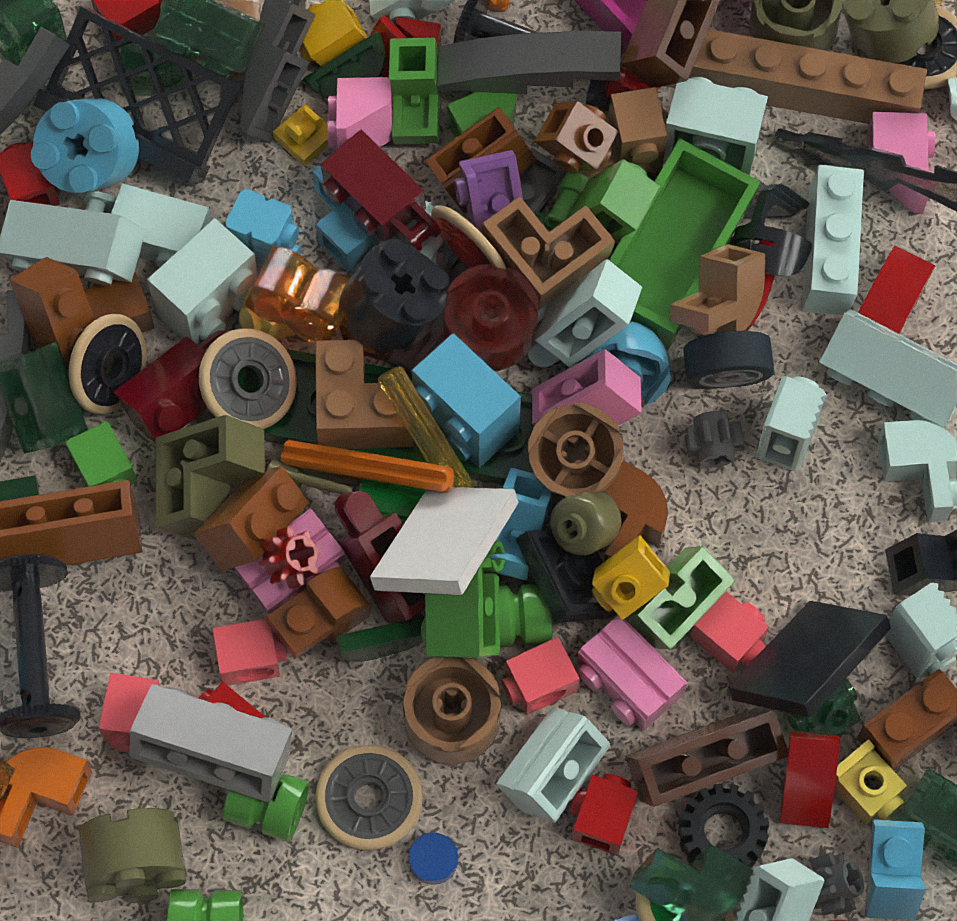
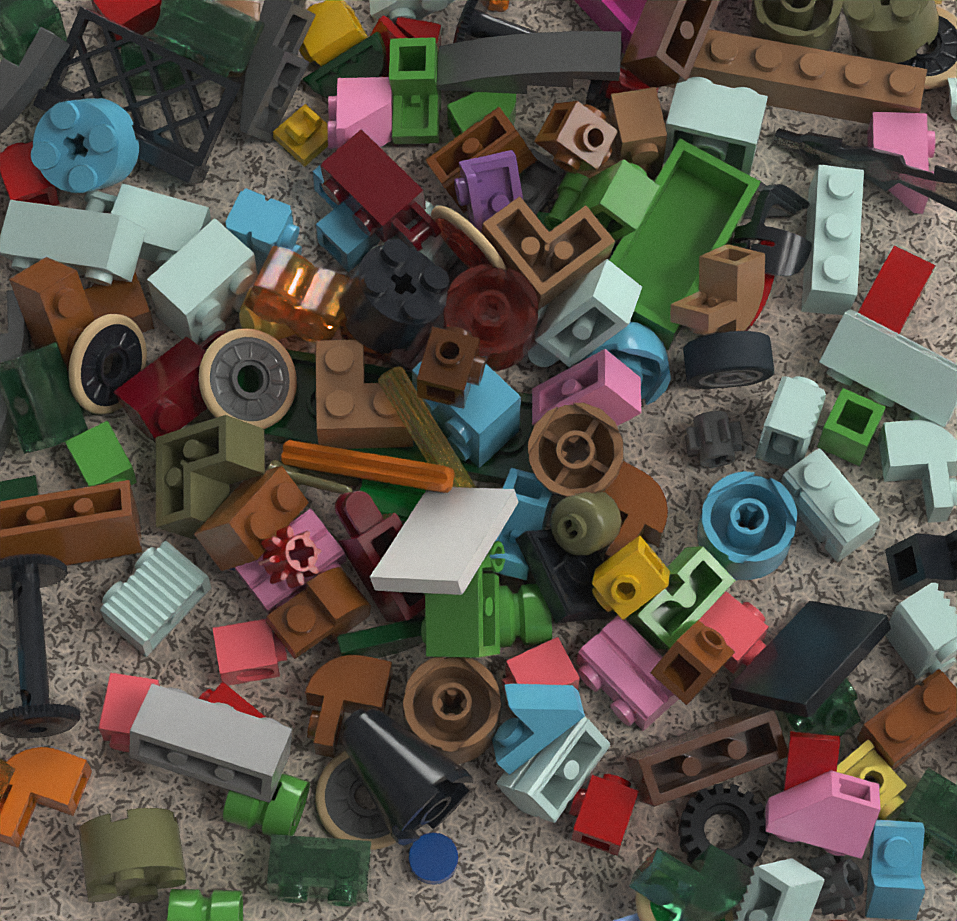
none -> light aqua brick [100,541,211,657]
none -> clear green brick [267,834,373,907]
none -> dark orange brick [305,655,393,758]
none -> black cone [341,708,474,846]
none -> reddish brown brick [417,326,486,409]
none -> medium azure slope [492,684,585,775]
none -> dark orange brick [650,620,735,705]
none -> medium azure brick [697,471,797,581]
none -> bright pink slope [766,770,881,859]
none -> light aqua brick [781,448,880,563]
none -> bright green brick [817,388,886,467]

